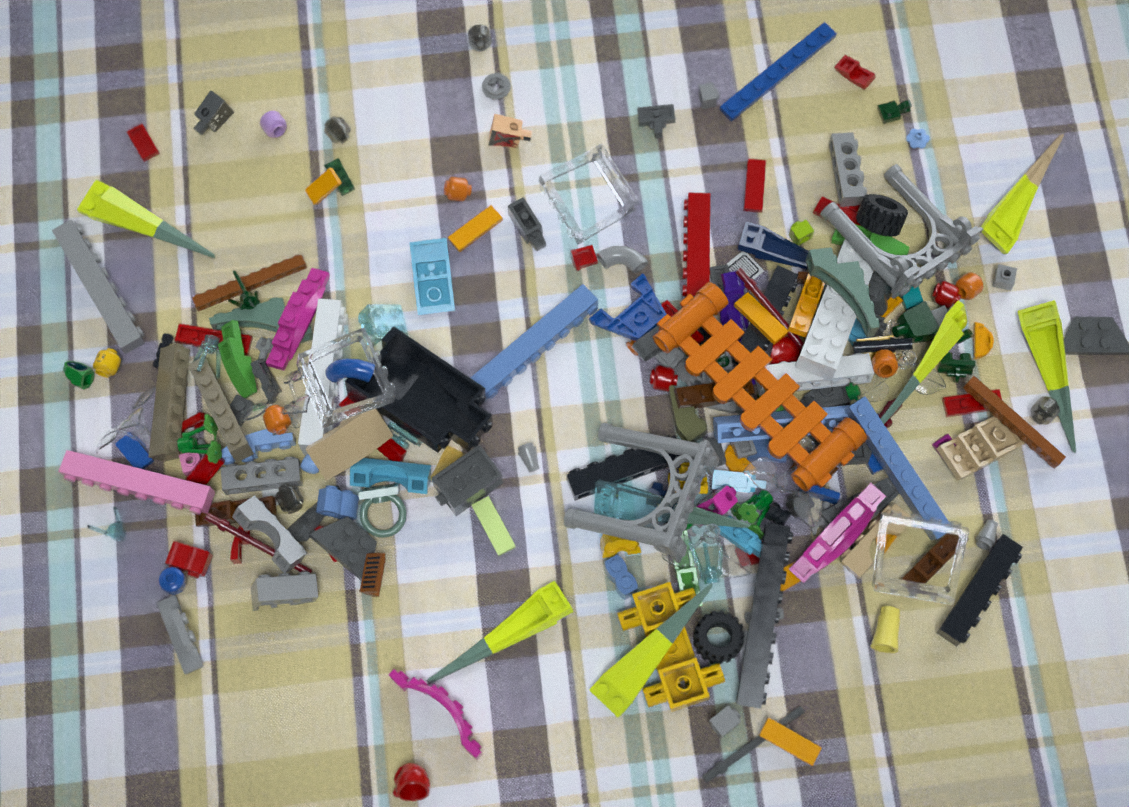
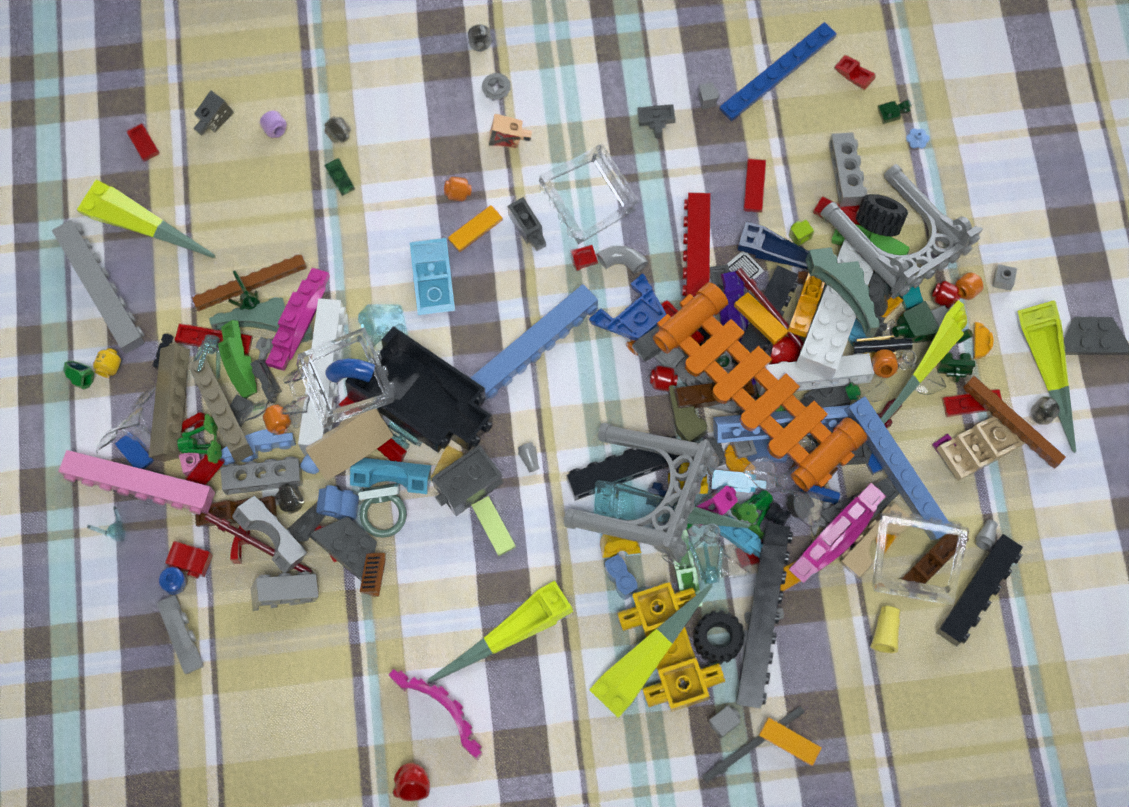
light orange tile [305,168,342,205] -> none
neon yellow plate [981,134,1064,254] -> none

